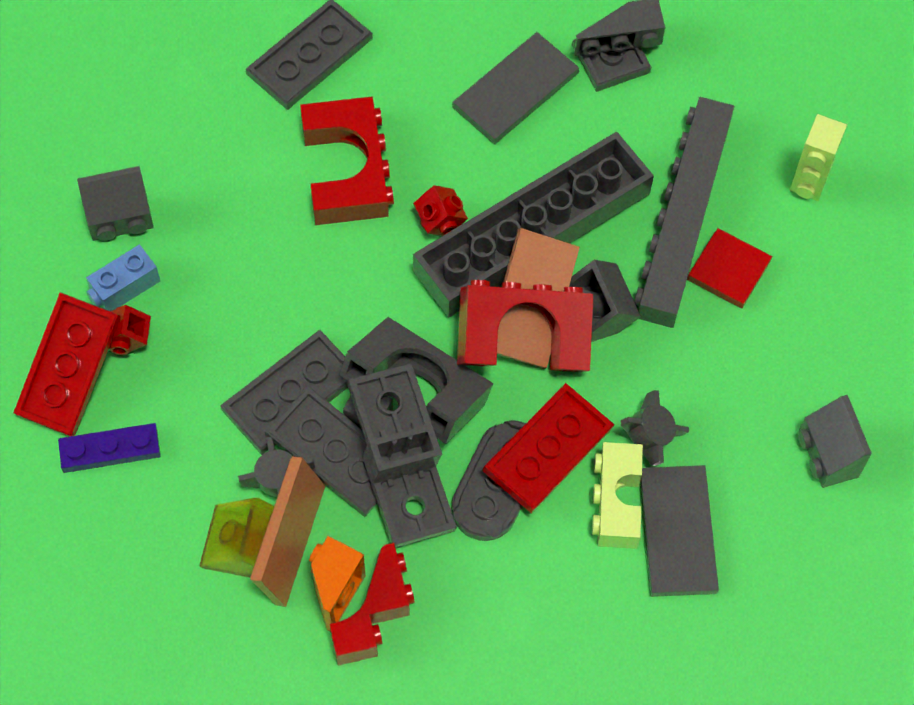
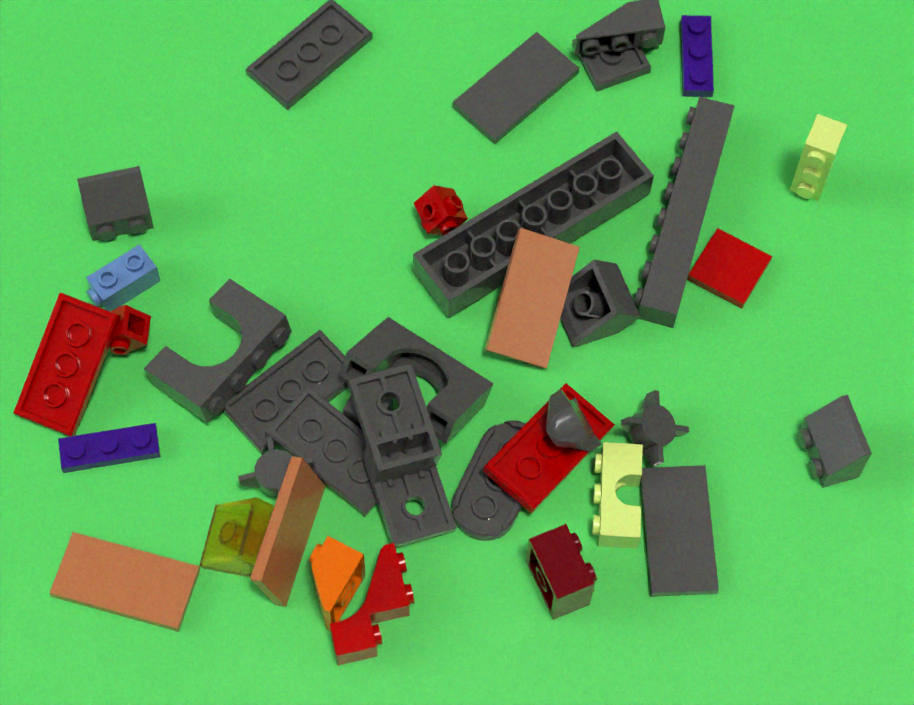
red arch [300,96,394,225] -> none
red arch [457,280,593,372] -> none
none -> nougat tile [50,532,200,632]
none -> dark grey arch [144,278,292,423]
none -> dark red brick [526,524,597,620]
none -> dark grey piece [546,389,602,451]
none -> dark purple plate [680,15,714,97]

